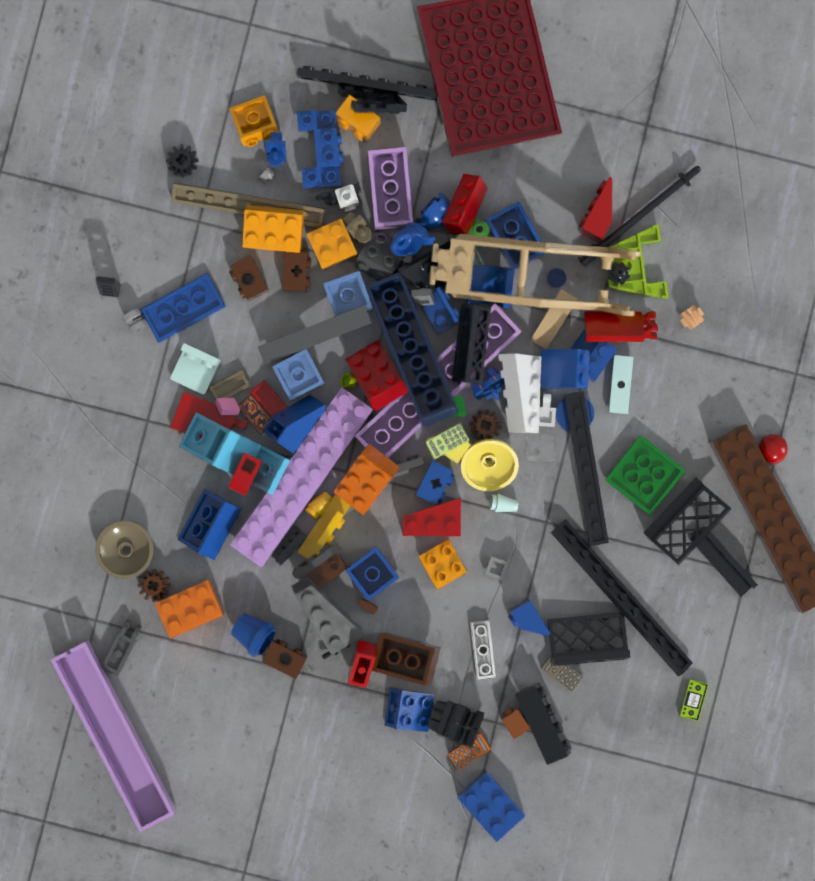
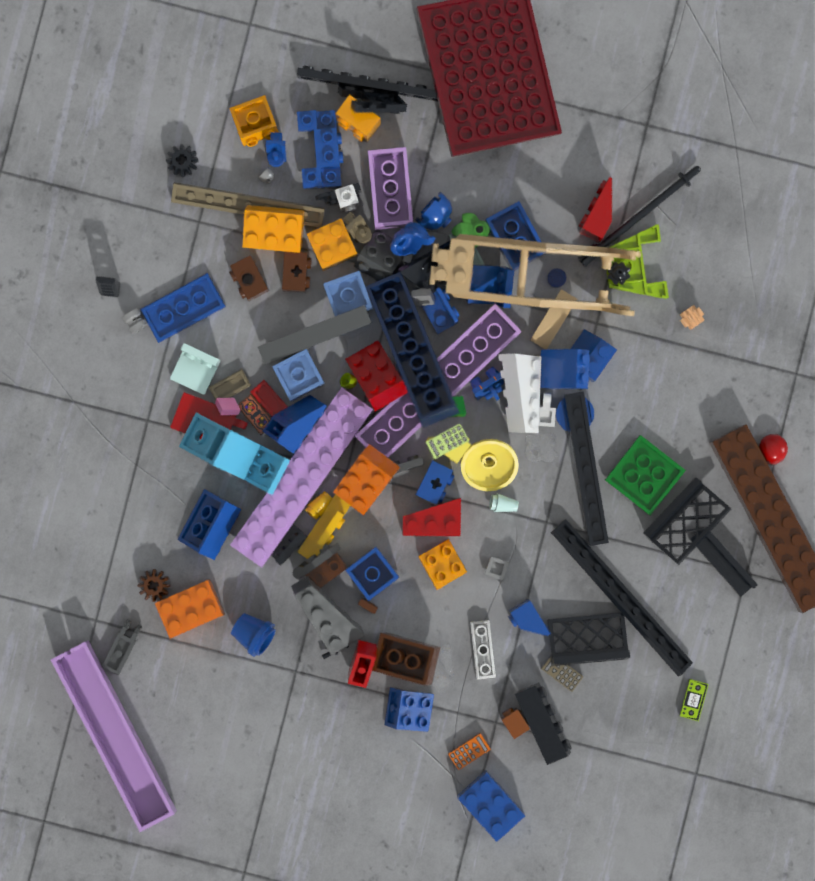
dark tan dish [95,521,154,579] -> none
red slope [228,452,263,496] -> none
reddish brown brick [262,639,307,679] -> none
black hips [427,700,485,750] -> none
red brick [442,174,488,235] -> none
black fence [452,304,491,385] -> none
reddish brown gear [469,409,502,440] -> none
red tile [584,311,658,342] -> none
light aqua tile [608,355,633,414] -> none

